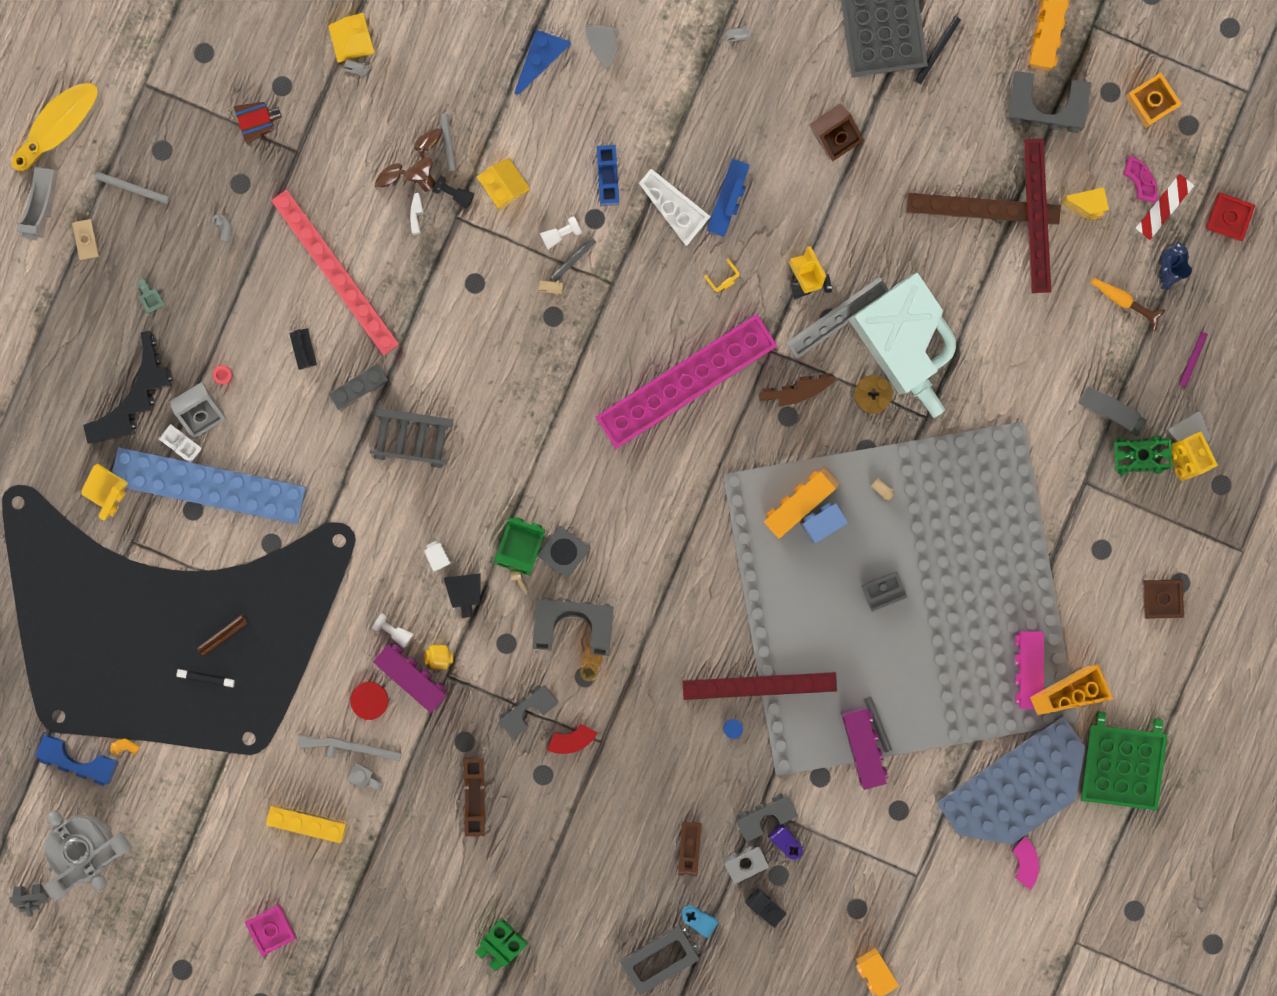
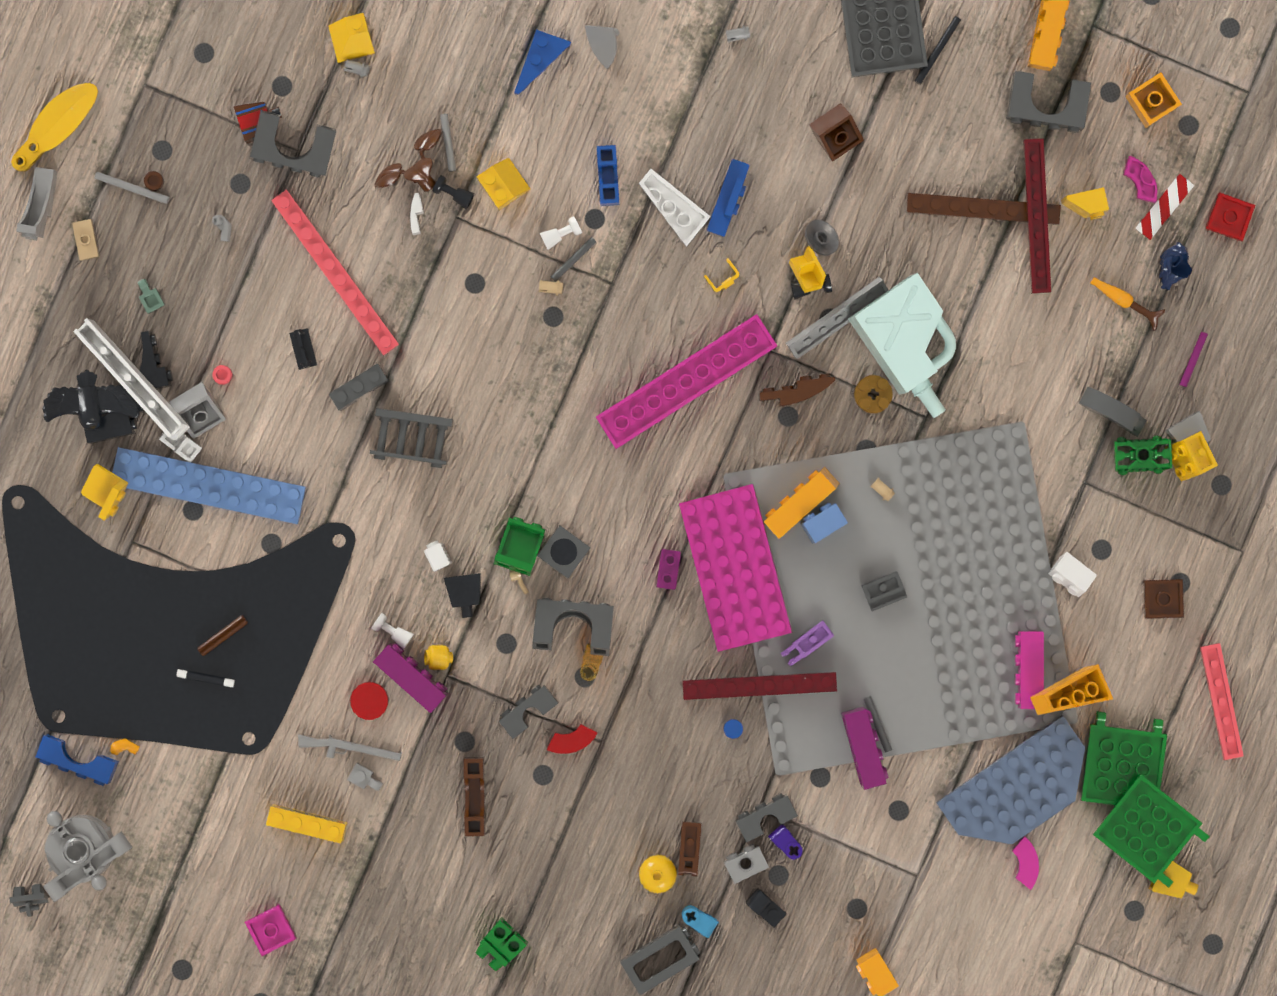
none -> black animal [42,370,139,430]
none -> white tile [73,318,190,441]
none -> reddish brown tile [144,171,164,191]
none -> dark grey arch [250,110,336,178]
none -> yellow cylinder [639,855,677,894]
none -> magenta panel [656,549,681,590]
none -> dark pink plate [679,484,793,652]
none -> medium lavender hinge [781,620,834,666]
none -> flat silver dish [805,220,839,256]
none -> white piece [1048,552,1097,597]
none -> green plate [1093,774,1210,888]
none -> yellow torso [1148,861,1199,899]
none -> coral plate [1200,643,1244,760]

